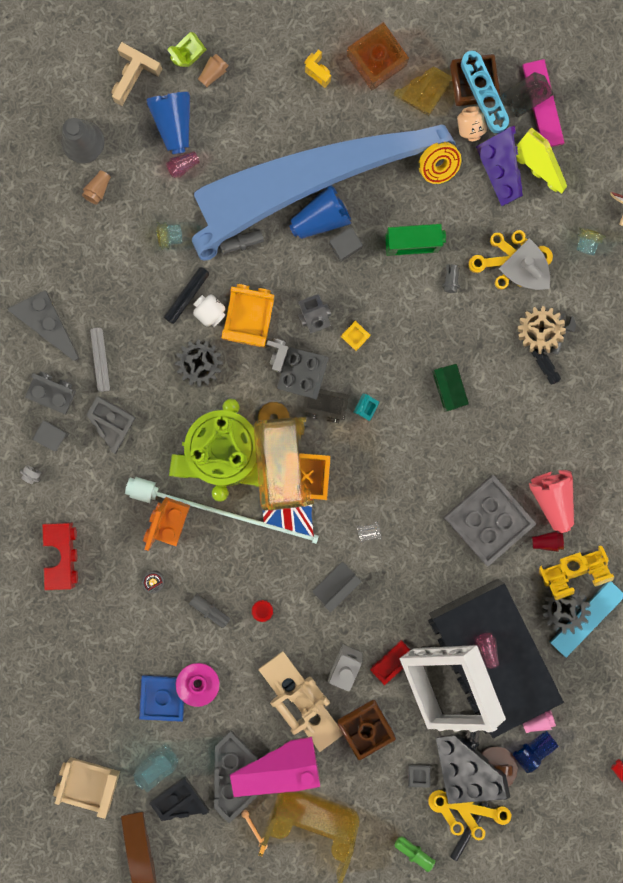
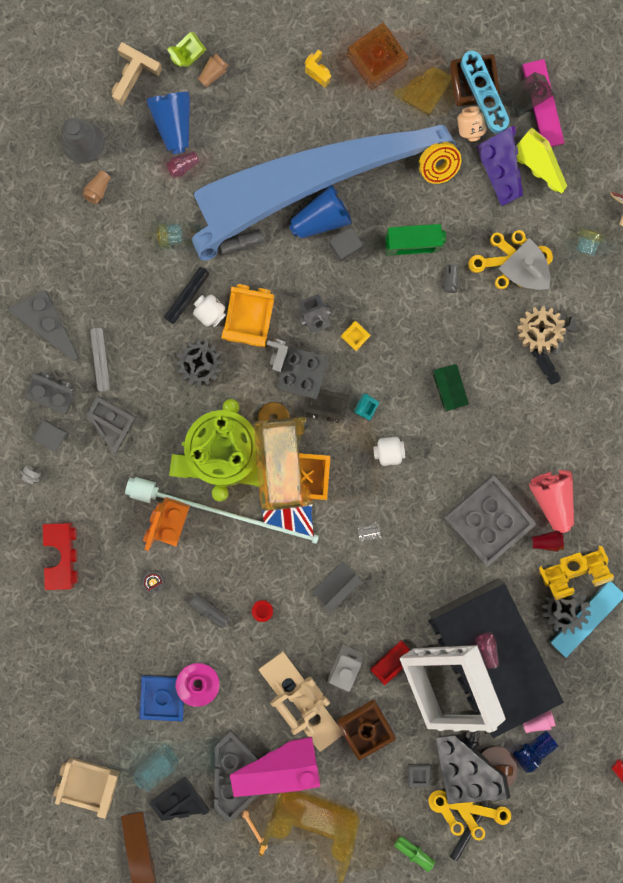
none -> white head [373,437,405,466]

